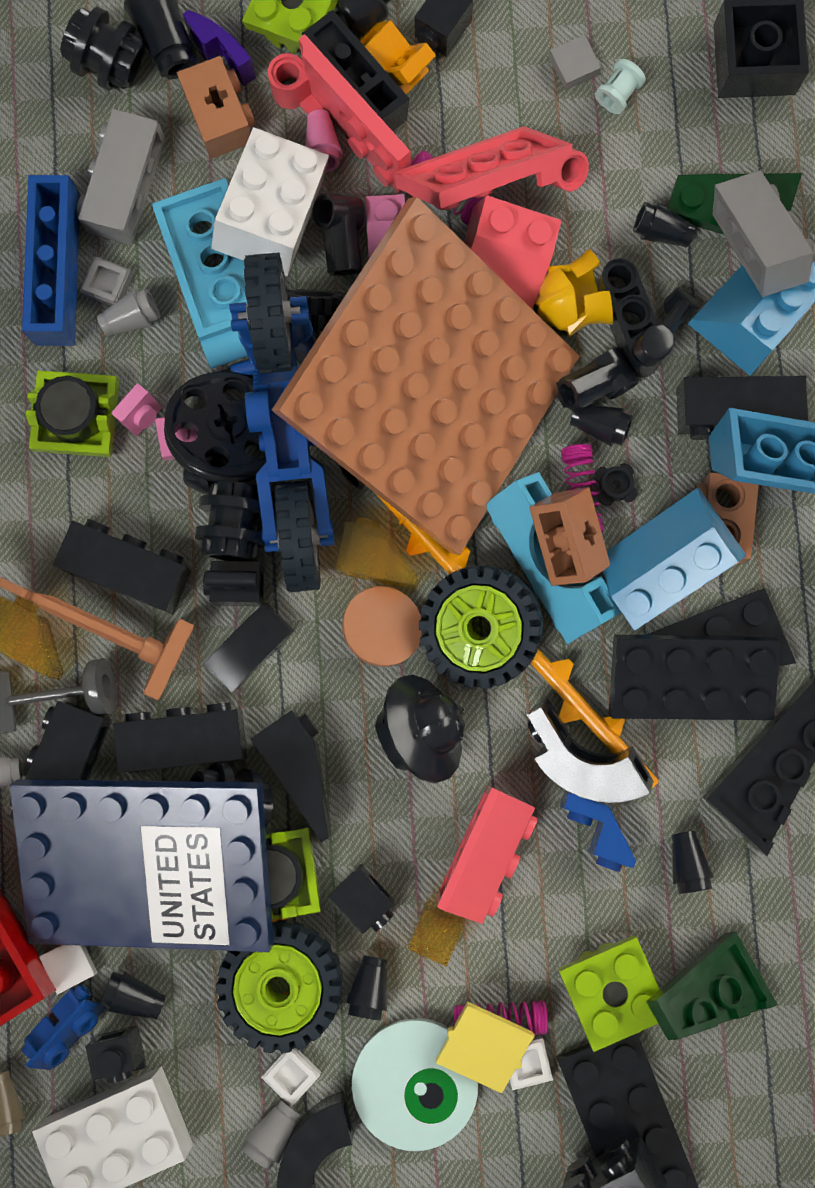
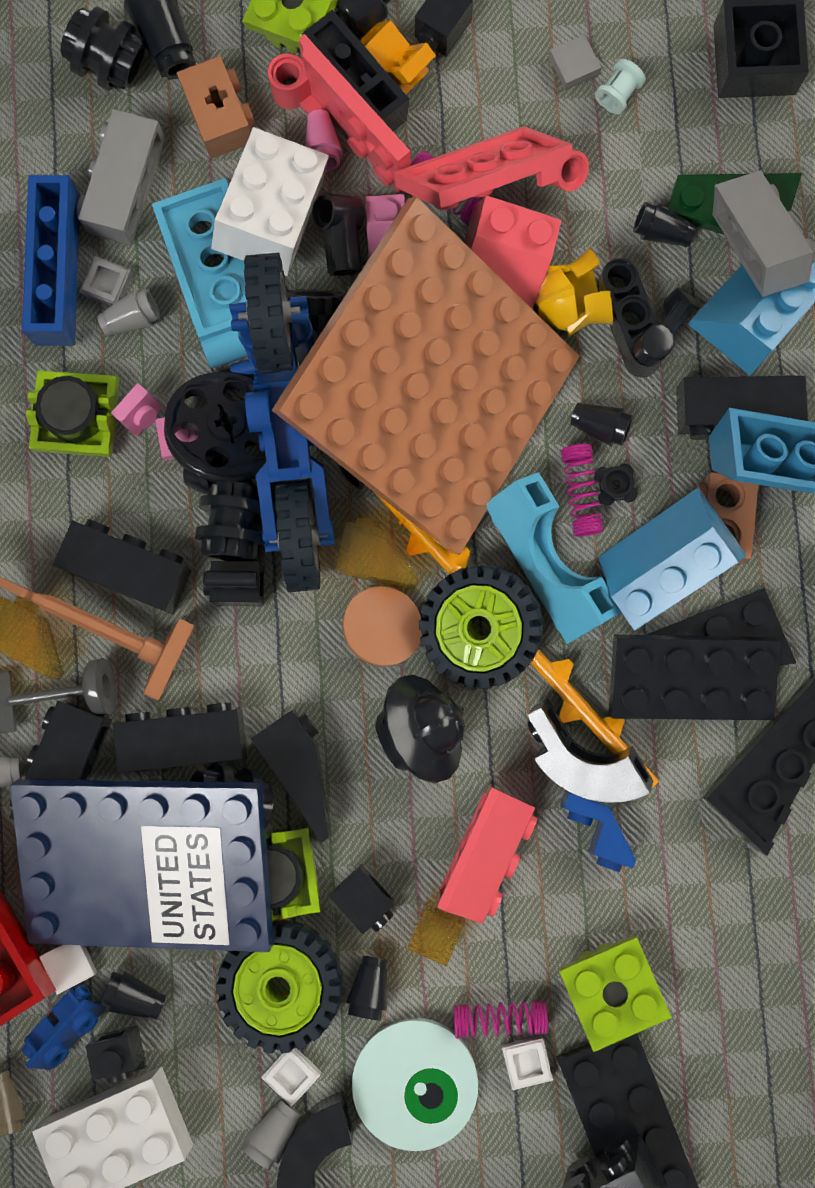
dark purple slope [183,10,256,86] -> none
black slope [204,602,294,692] -> none
light yellow piece [436,1001,534,1093] -> none
nougat brick [529,487,610,586] -> none
black piece [556,347,639,412] -> none
dark green wing [646,931,778,1040] -> none
black cone [671,831,714,894] -> none

